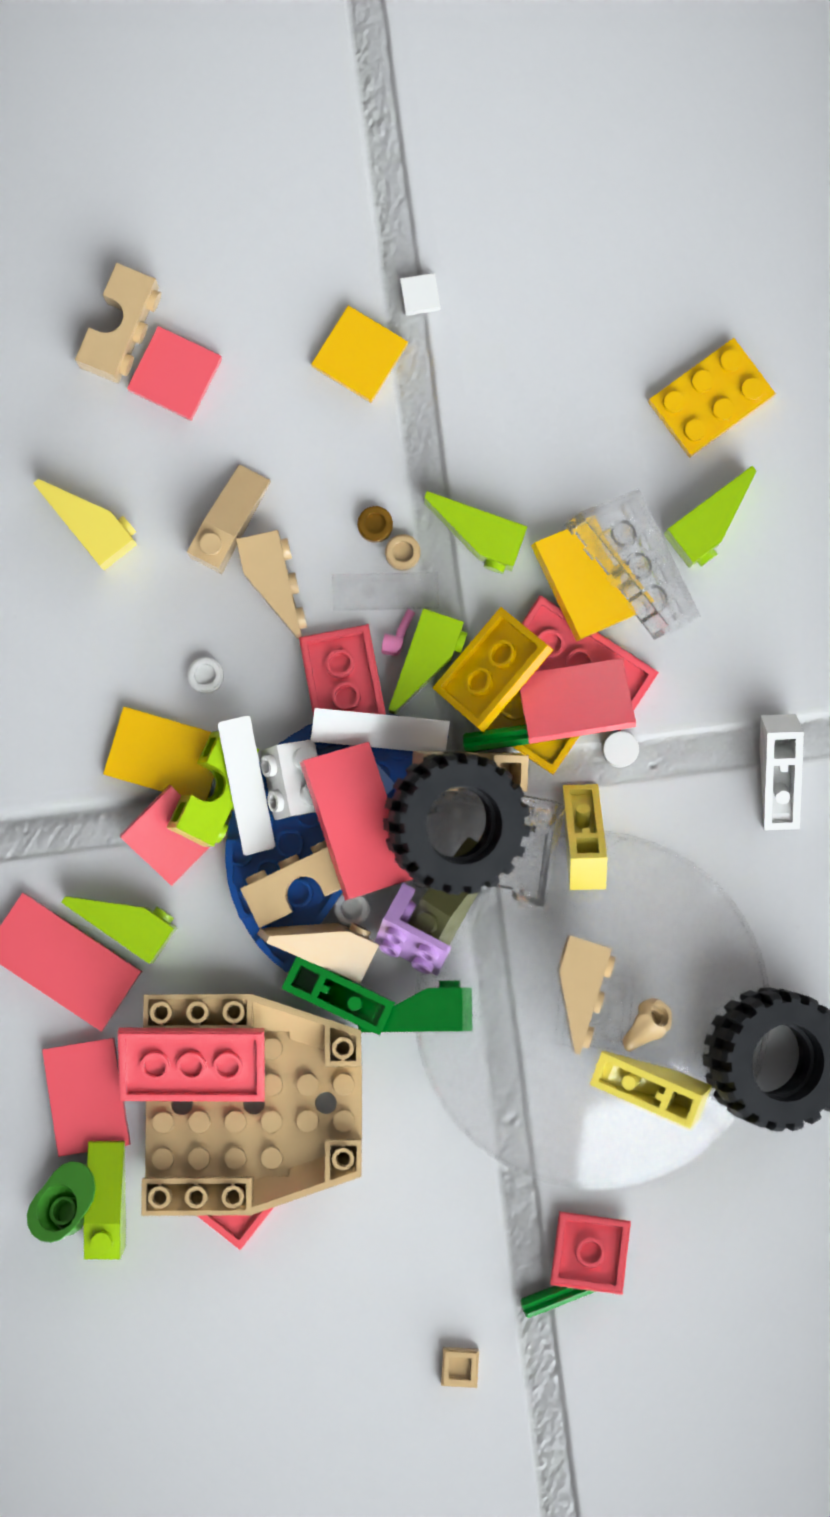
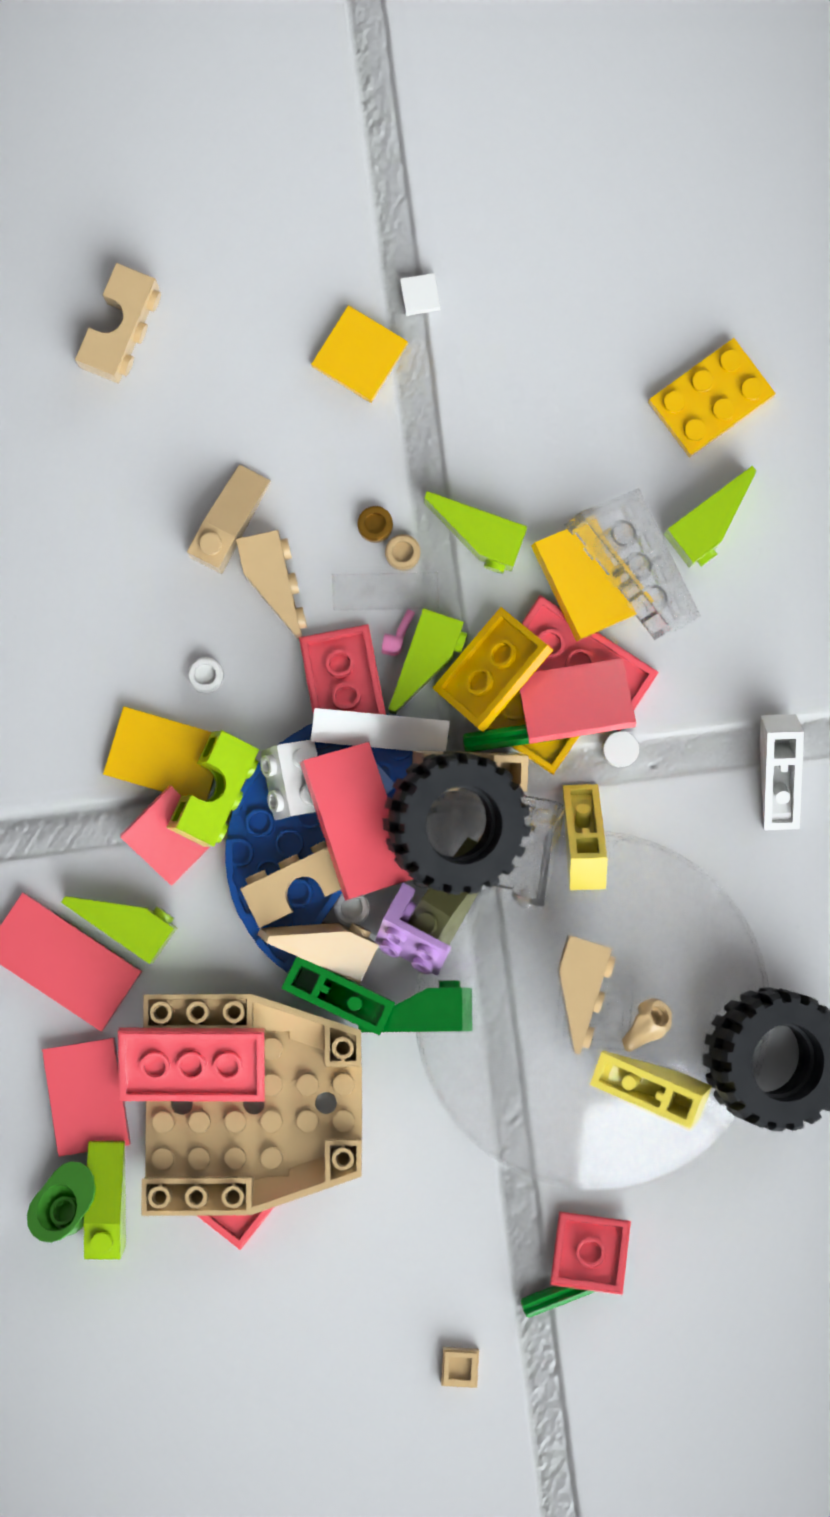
light yellow slope [33,479,137,571] -> none
coral tile [127,326,222,421] -> none
white sticker [218,715,275,856] -> none

